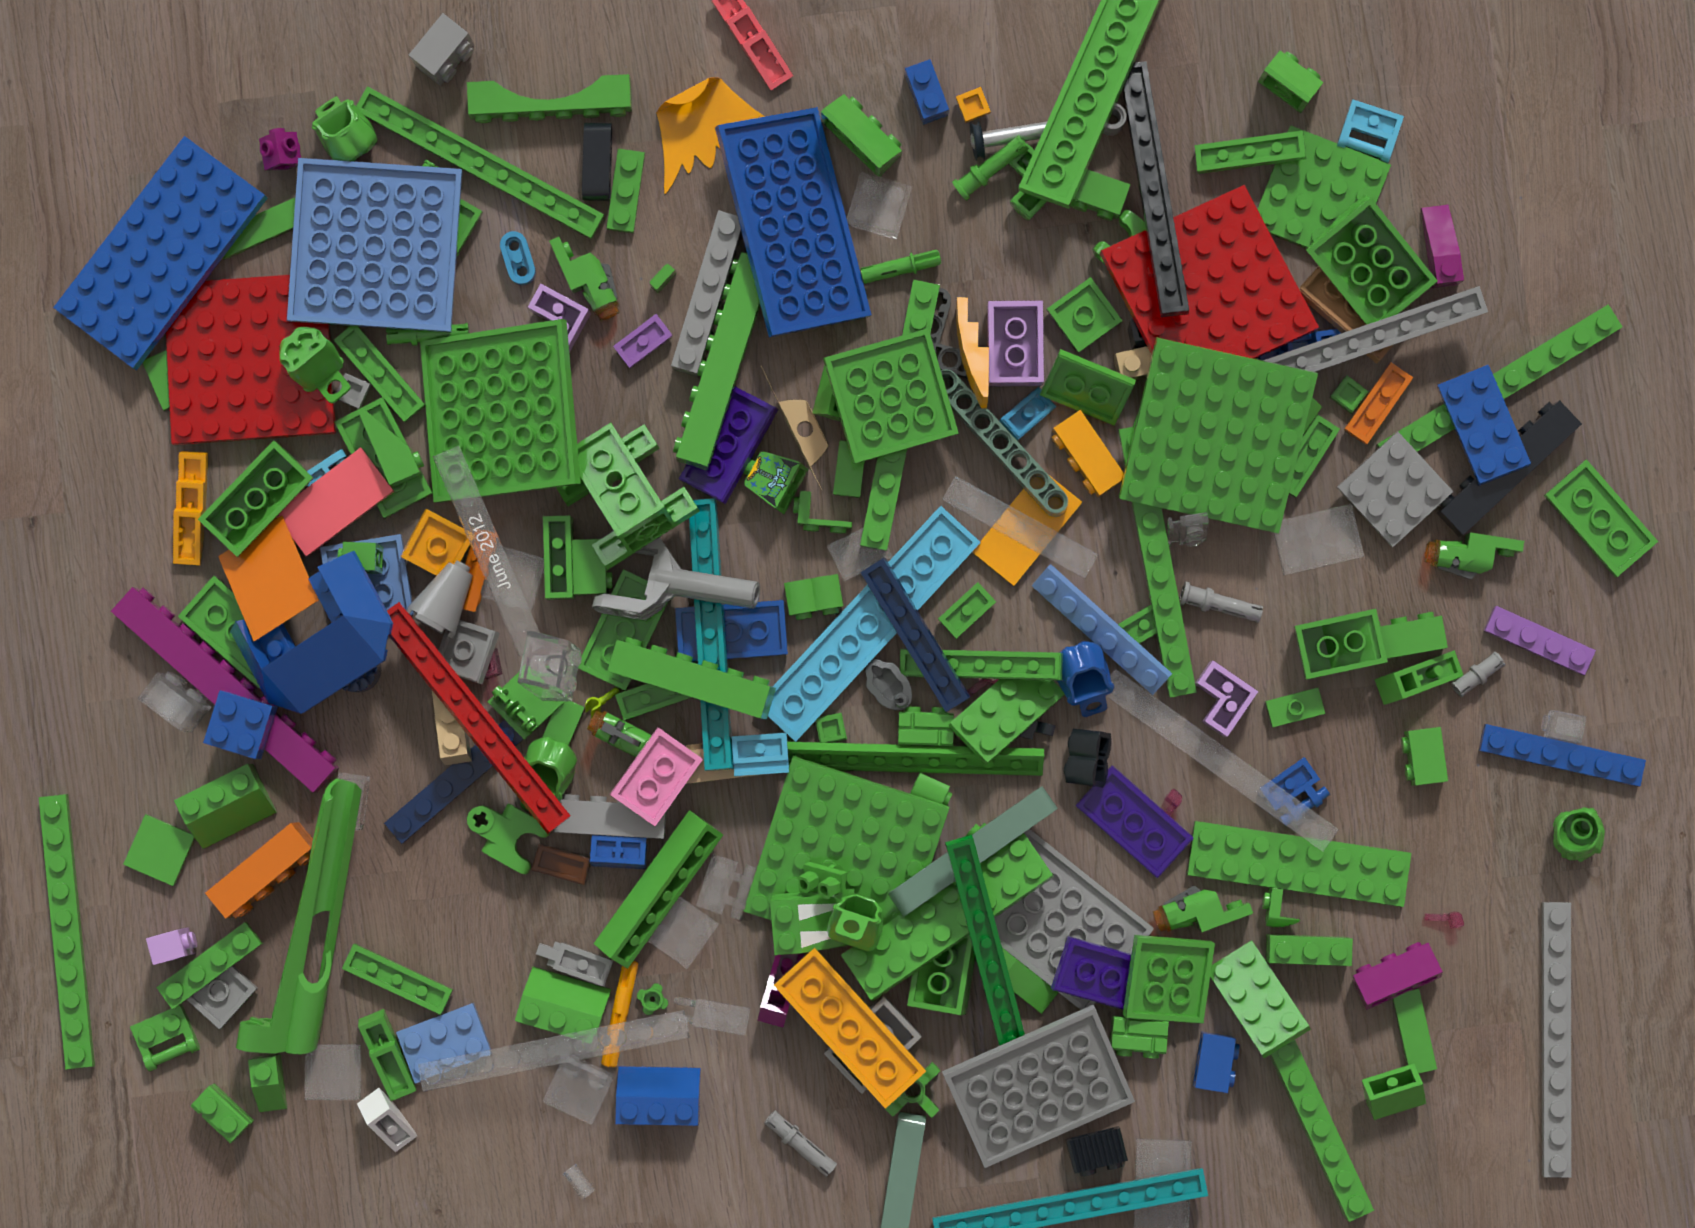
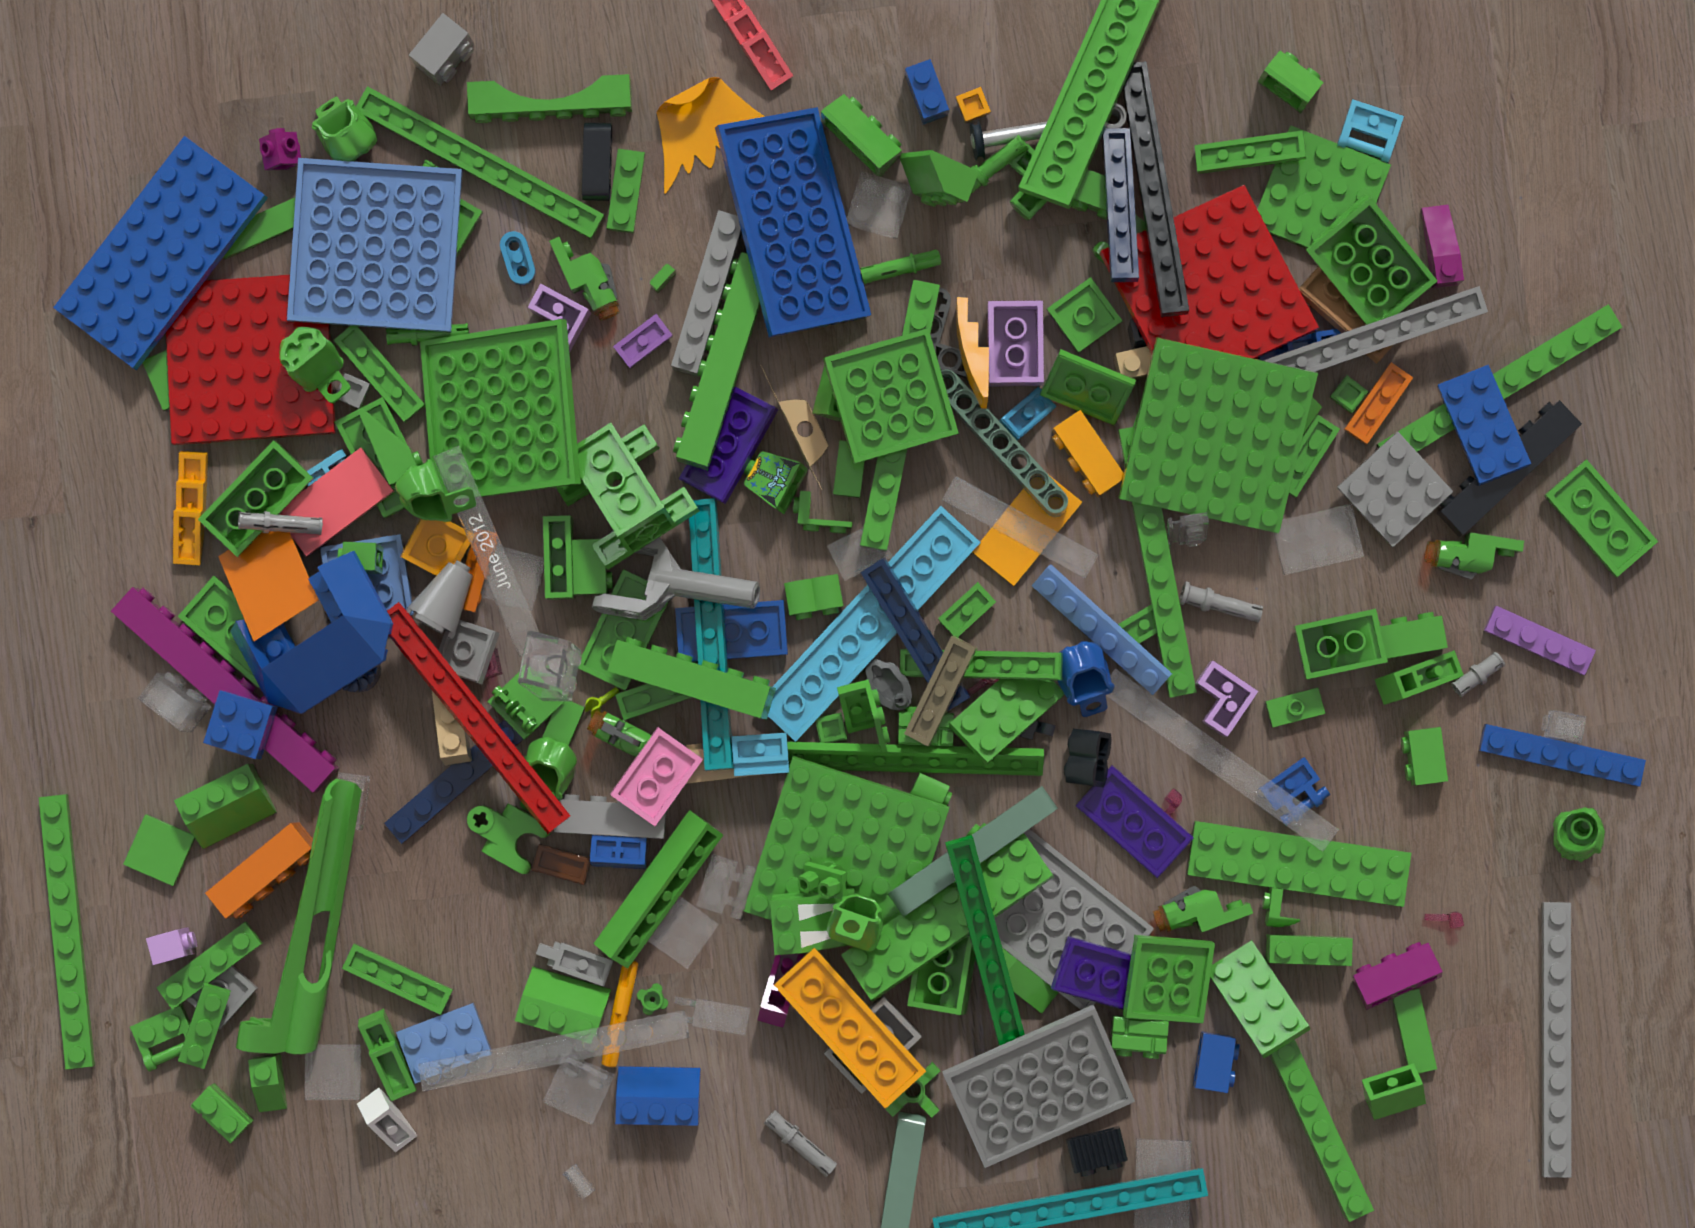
none -> bright green plate [178,982,231,1069]
none -> light grey pin [238,511,323,535]
none -> bright green piece [395,459,477,522]
none -> bright green bracket [837,679,890,753]
none -> bright green slope [900,150,979,207]
none -> dark tan plate [904,635,977,746]
none -> plate [1102,128,1139,282]

